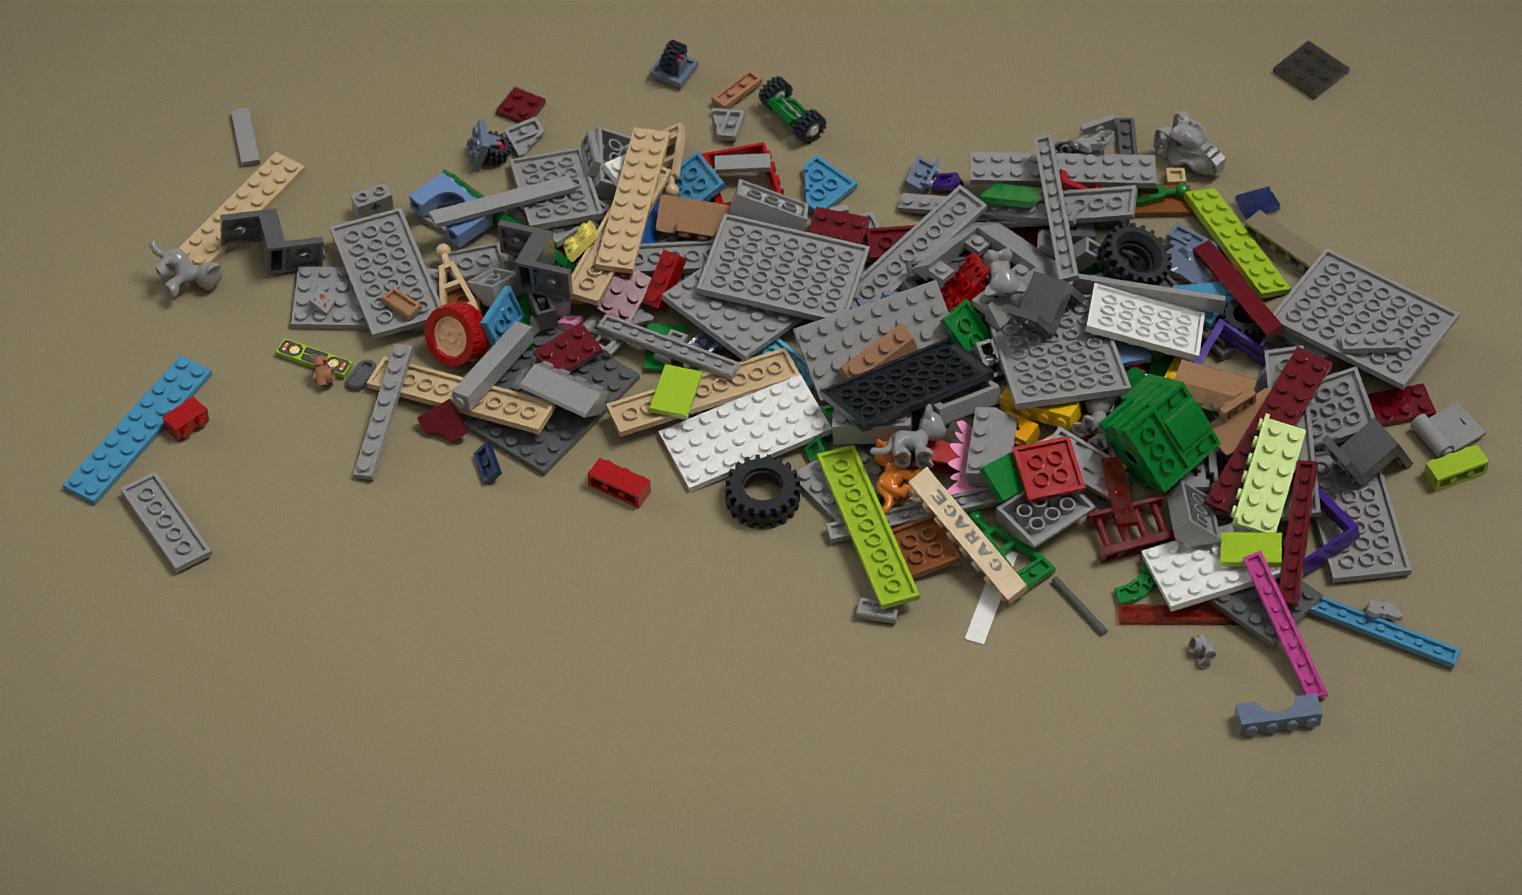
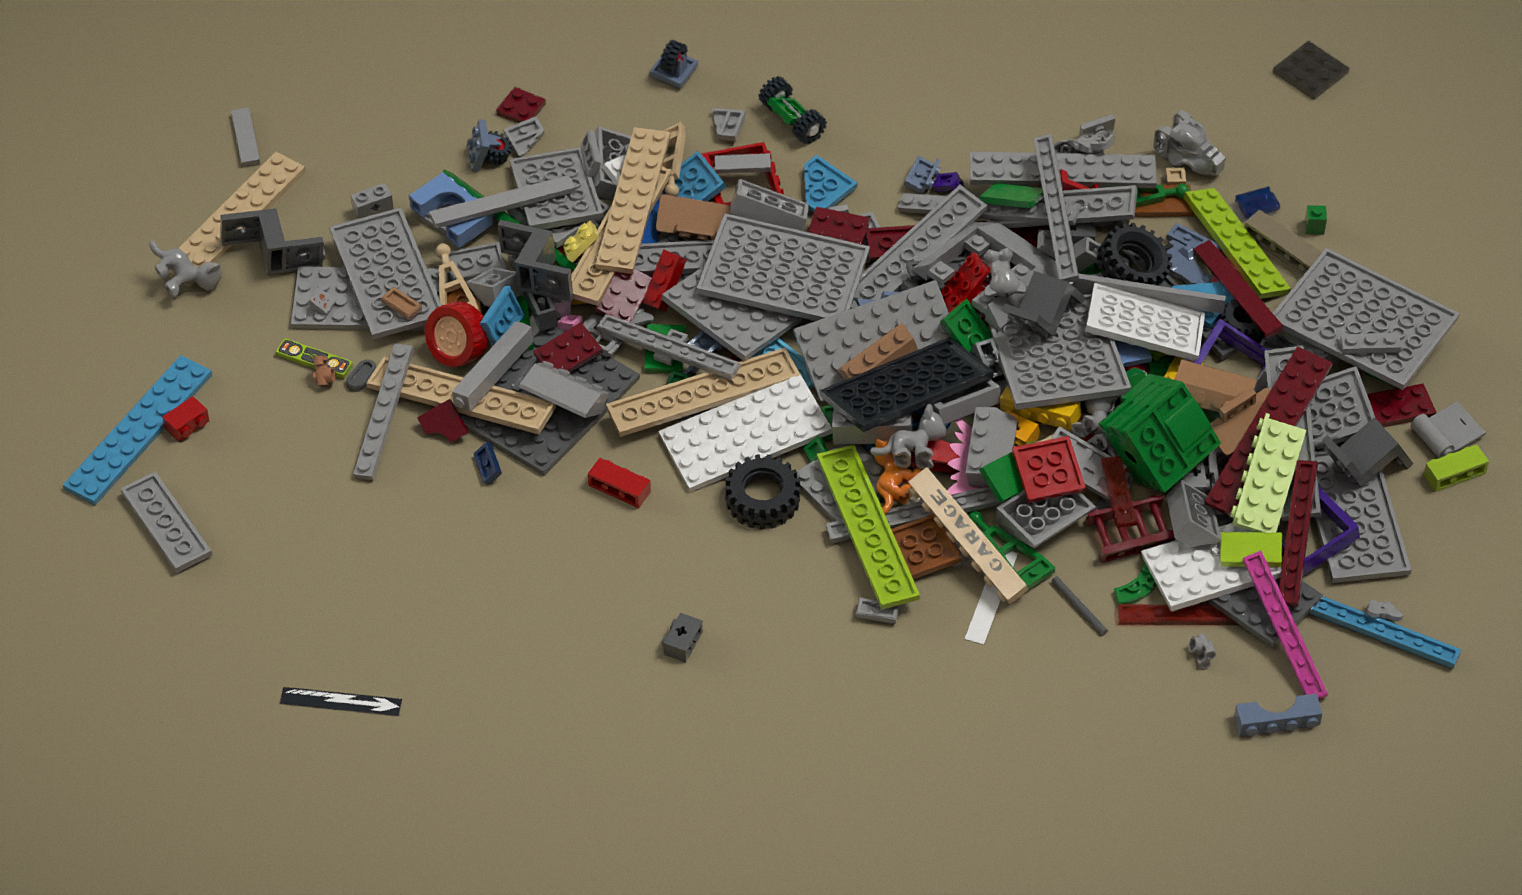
lime tile [649,364,703,420] -> none
nougat plate [712,69,763,109] -> none
dark grey tile [1115,118,1137,155] -> none
none -> black sticker [279,687,402,716]
none -> dark grey brick [662,613,703,662]
none -> green brick [1305,205,1327,234]

